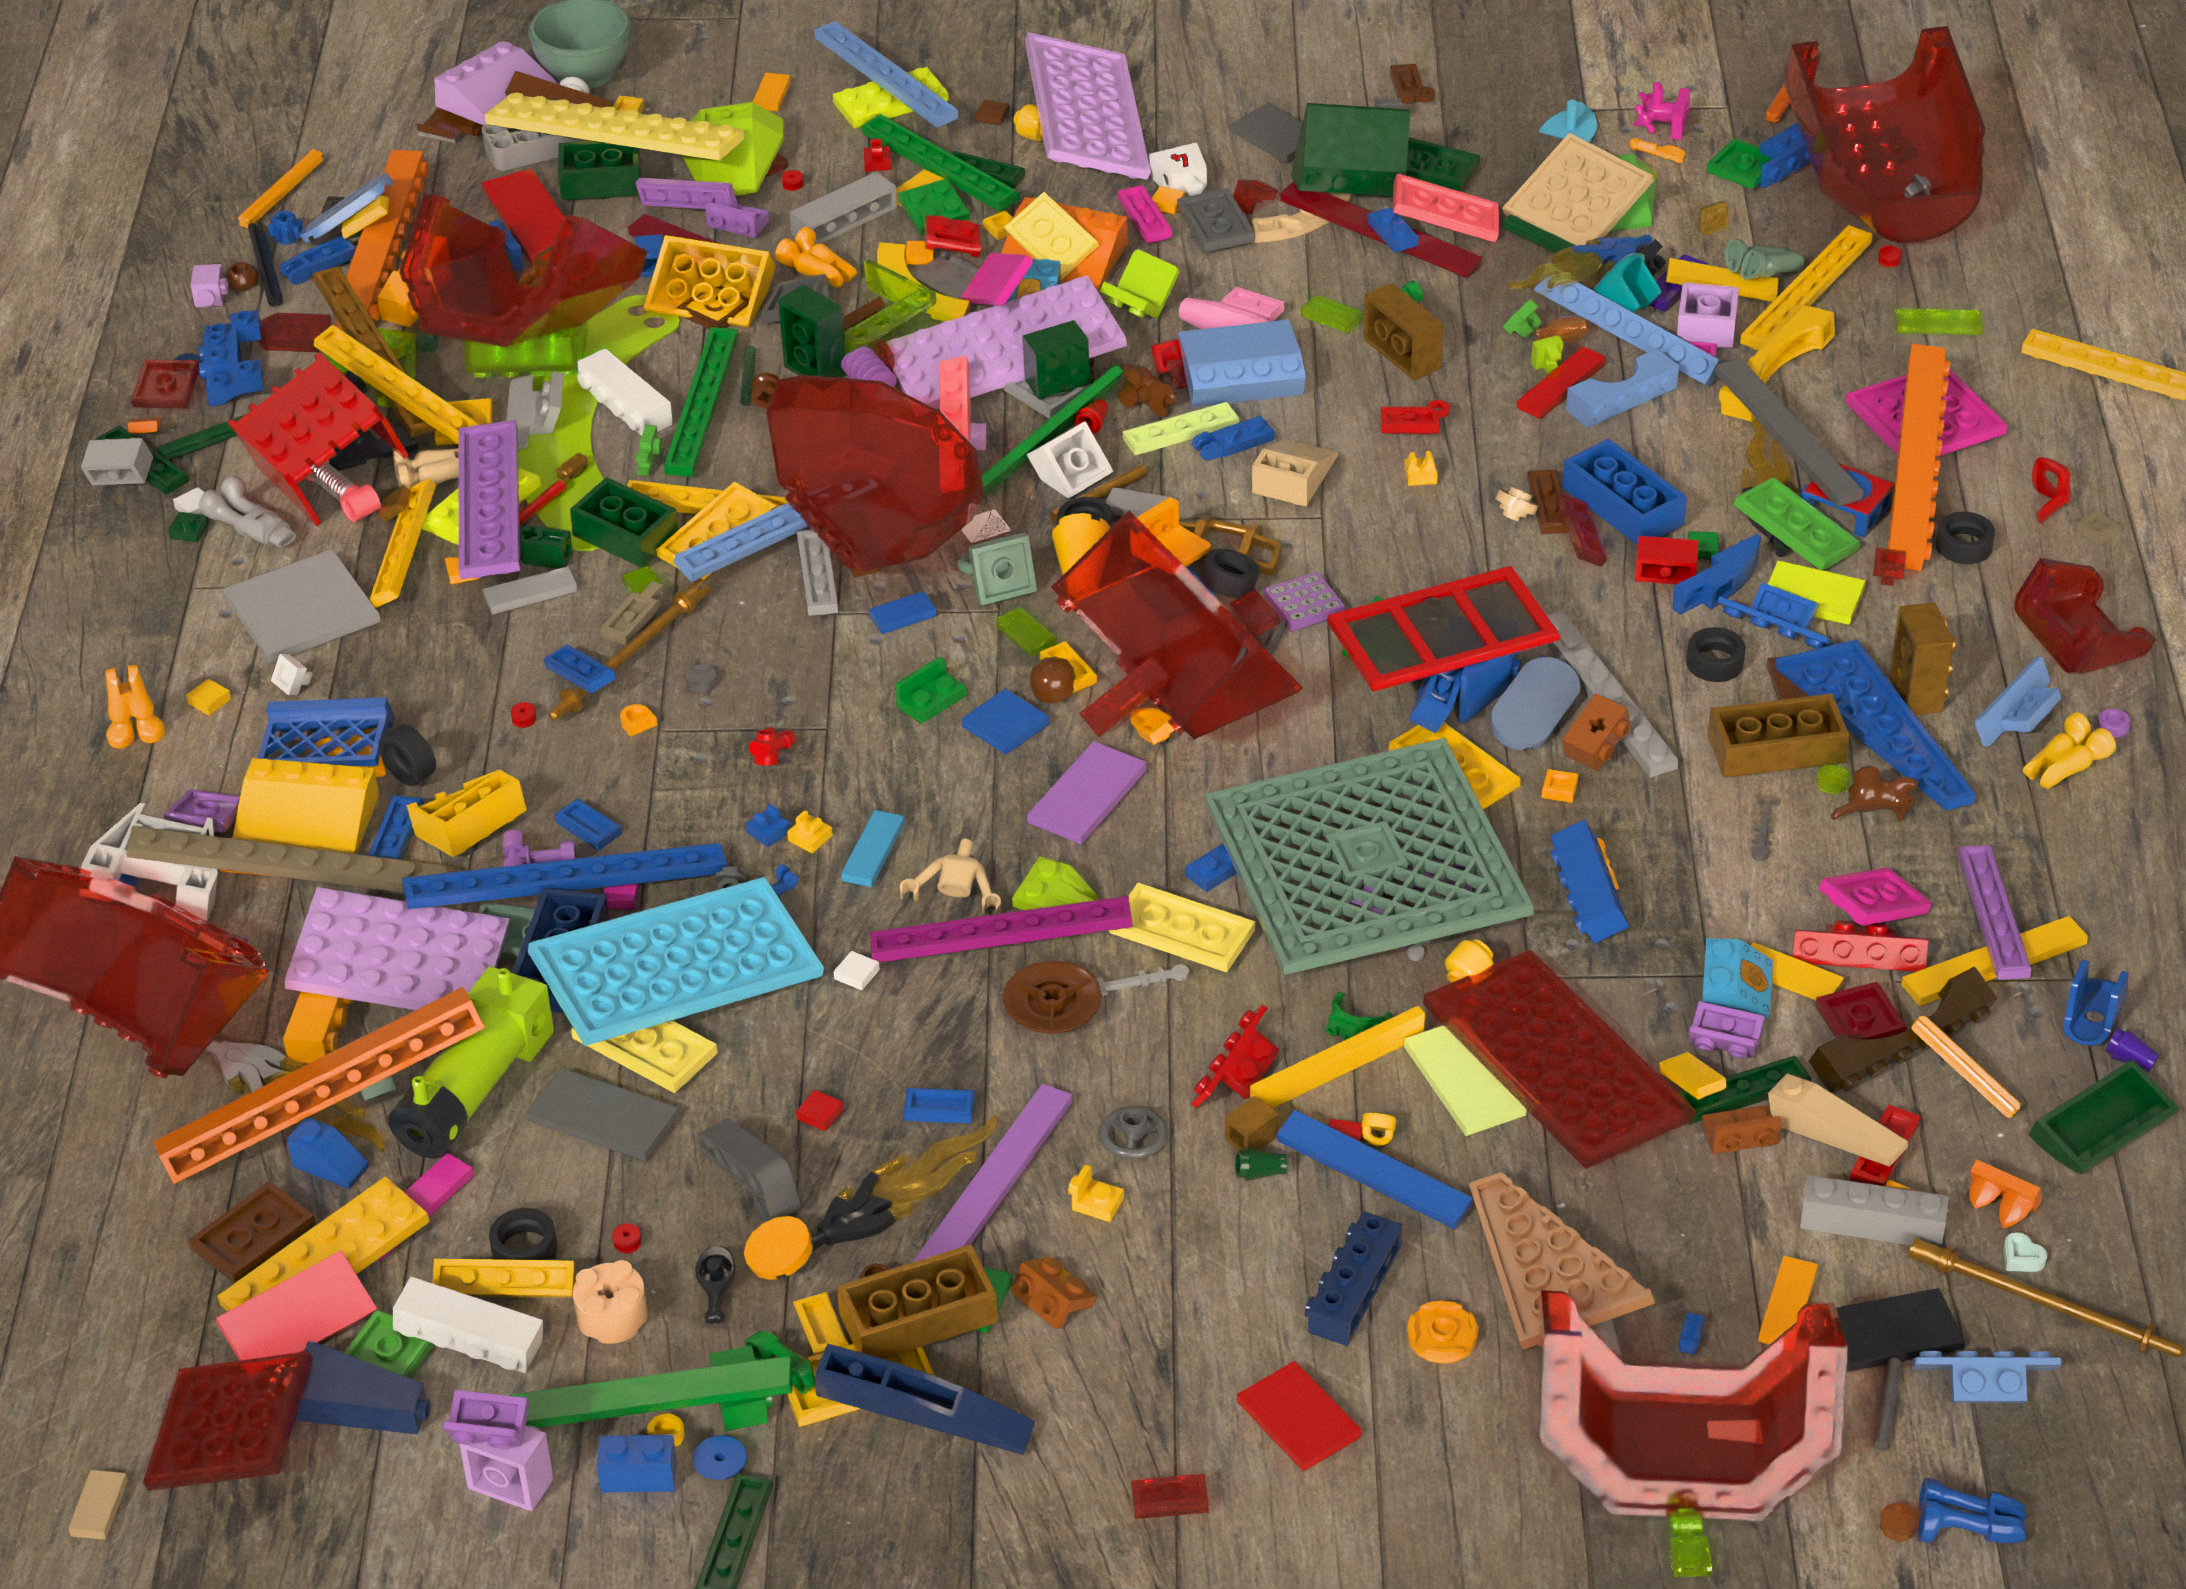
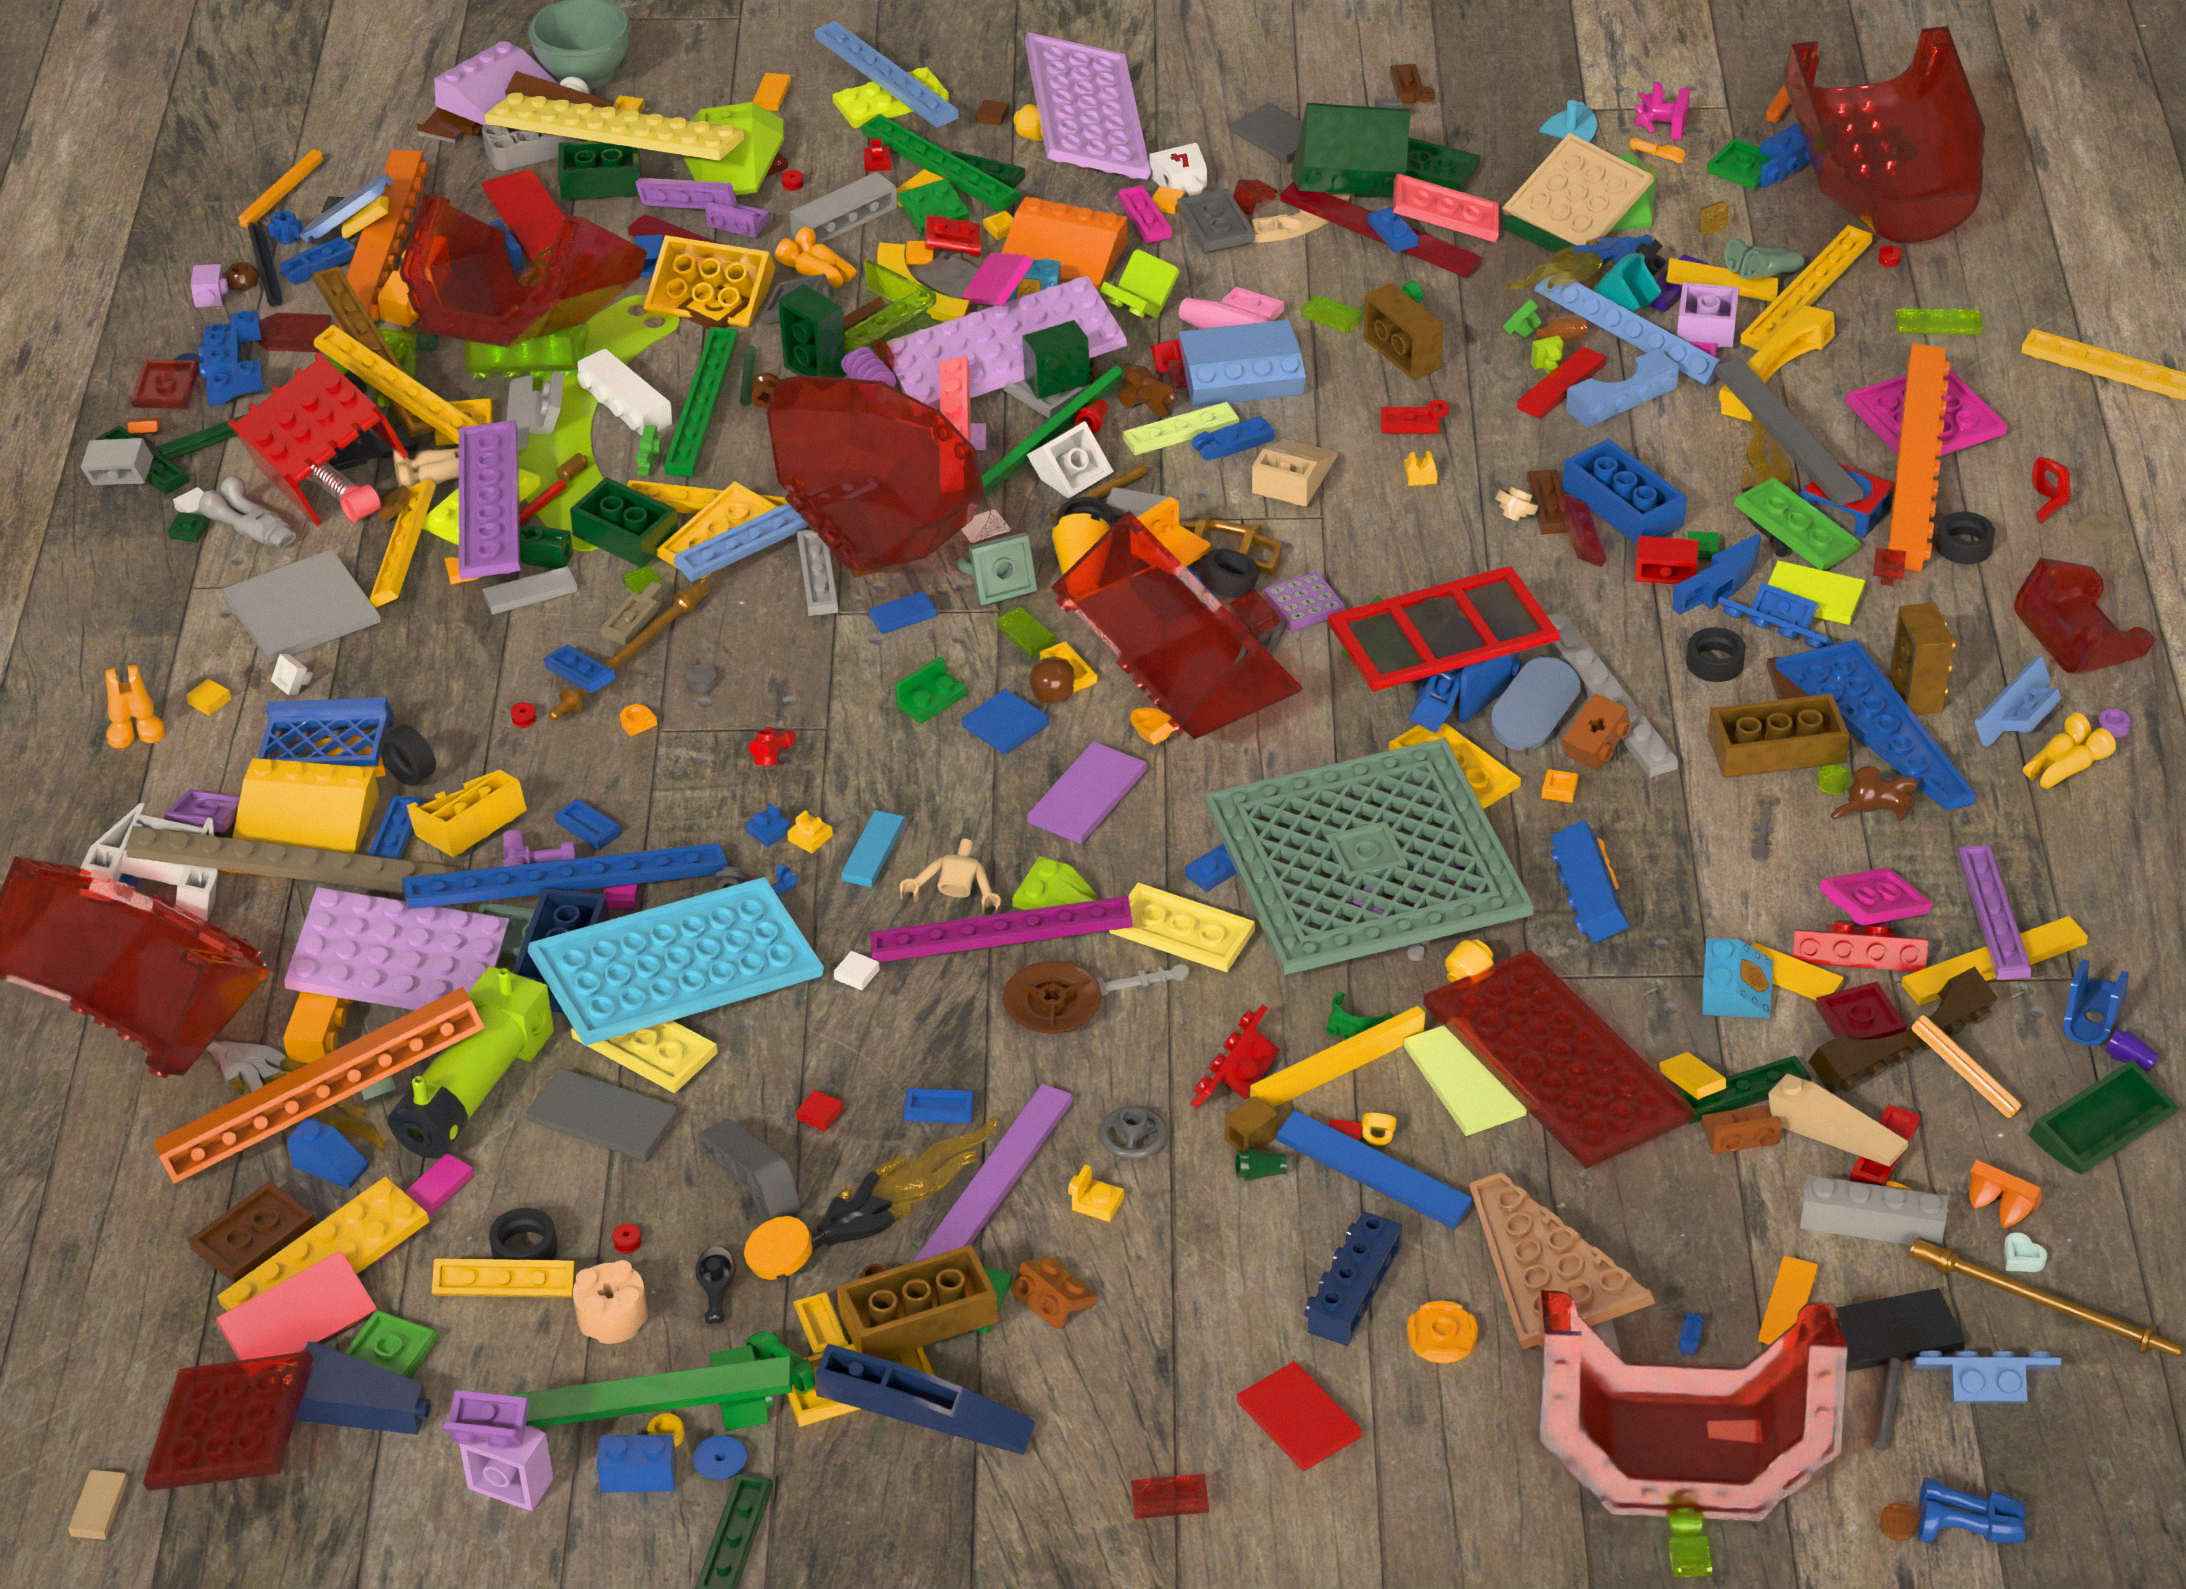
white brick [393,1277,543,1374] -> none
light yellow tile [1004,192,1099,280] -> none
clear red tile [1079,656,1171,737] -> none
medium lavender bracket [1688,1001,1765,1059] -> none
dark grey plate [1903,174,1932,203] -> none

